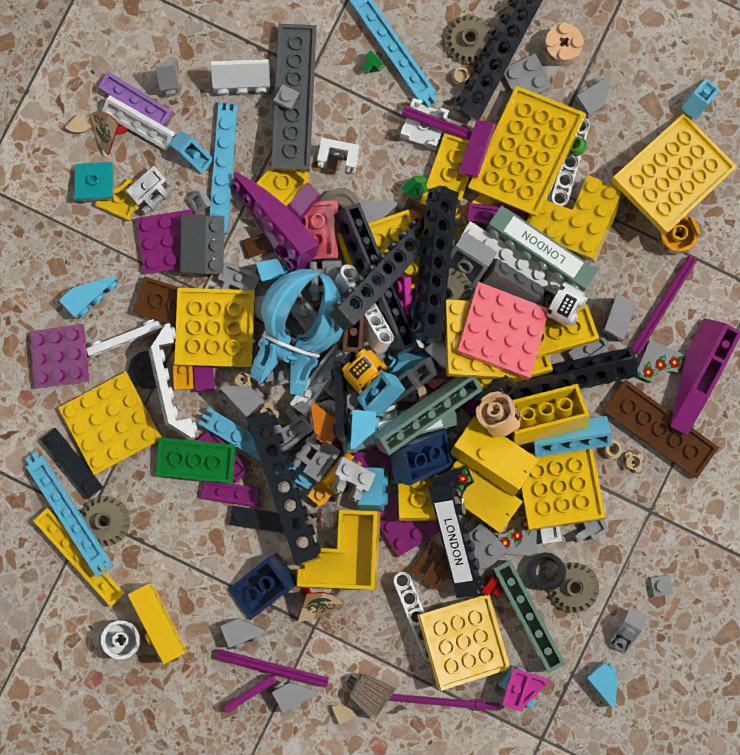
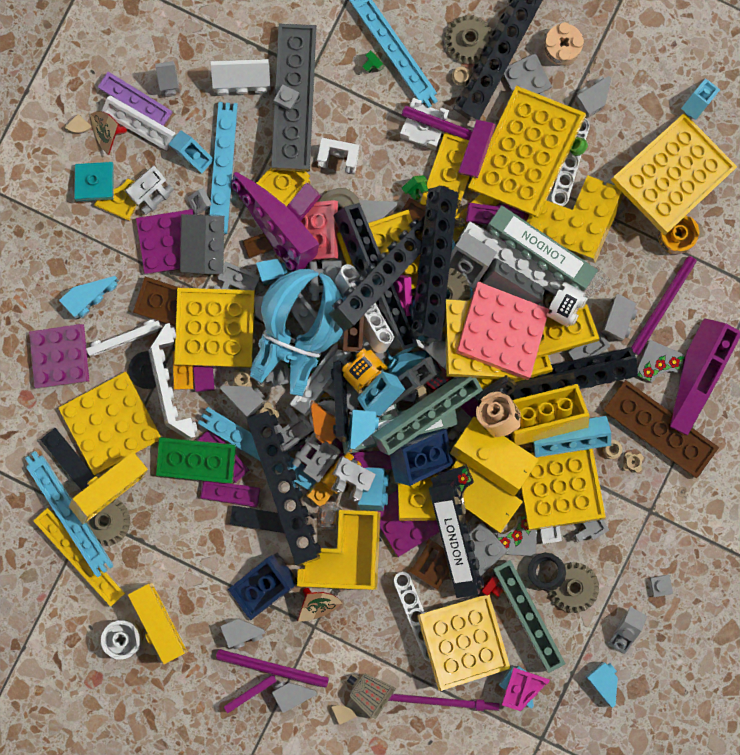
none -> yellow brick [69,452,148,525]

